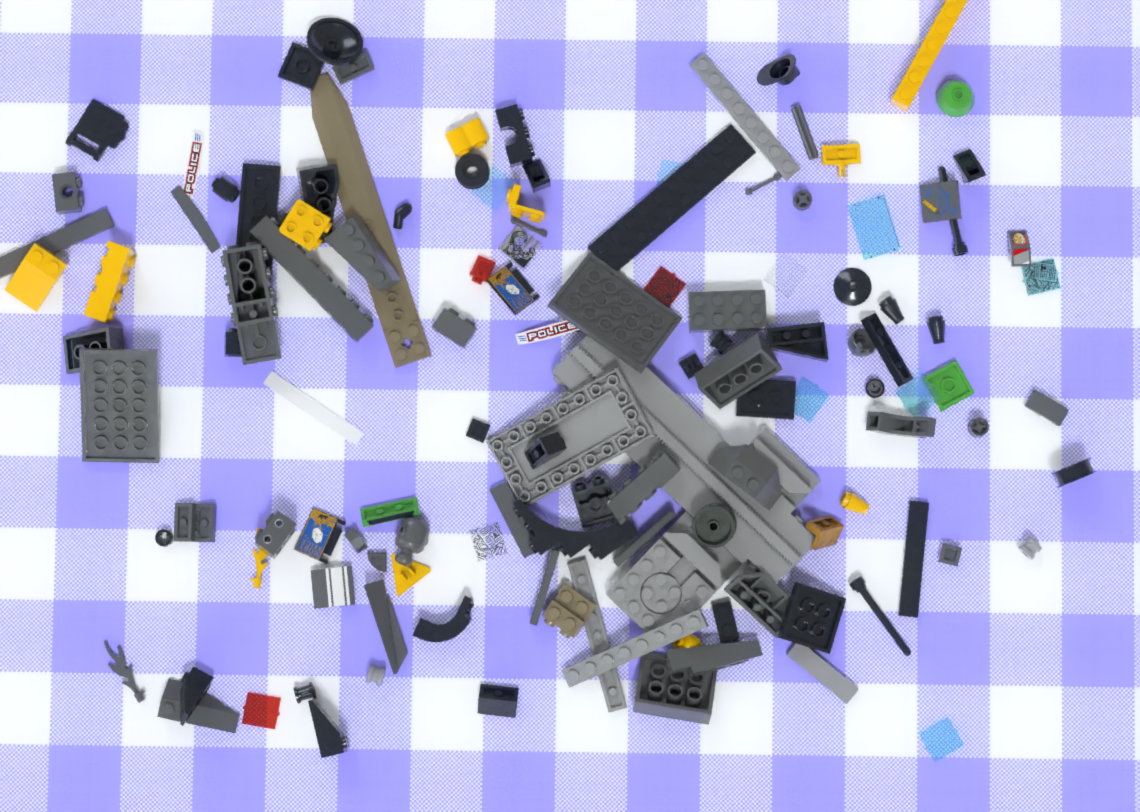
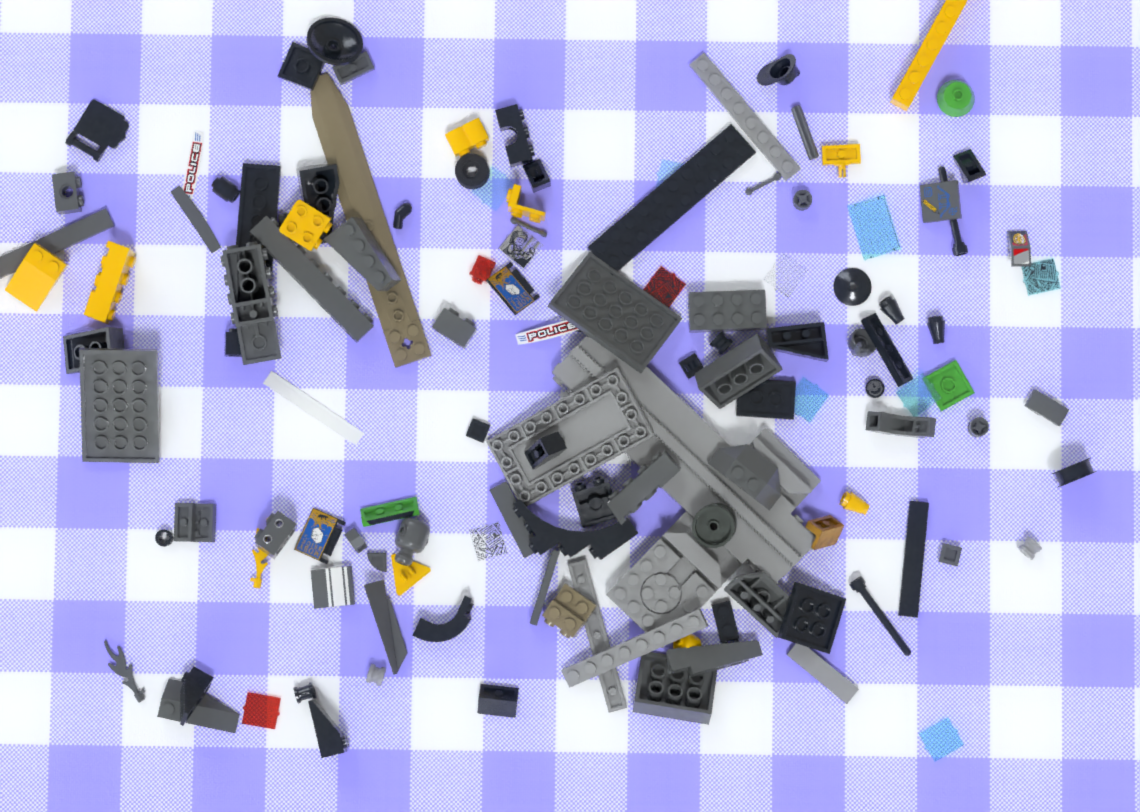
dark grey tile [613,511,676,567] -> none

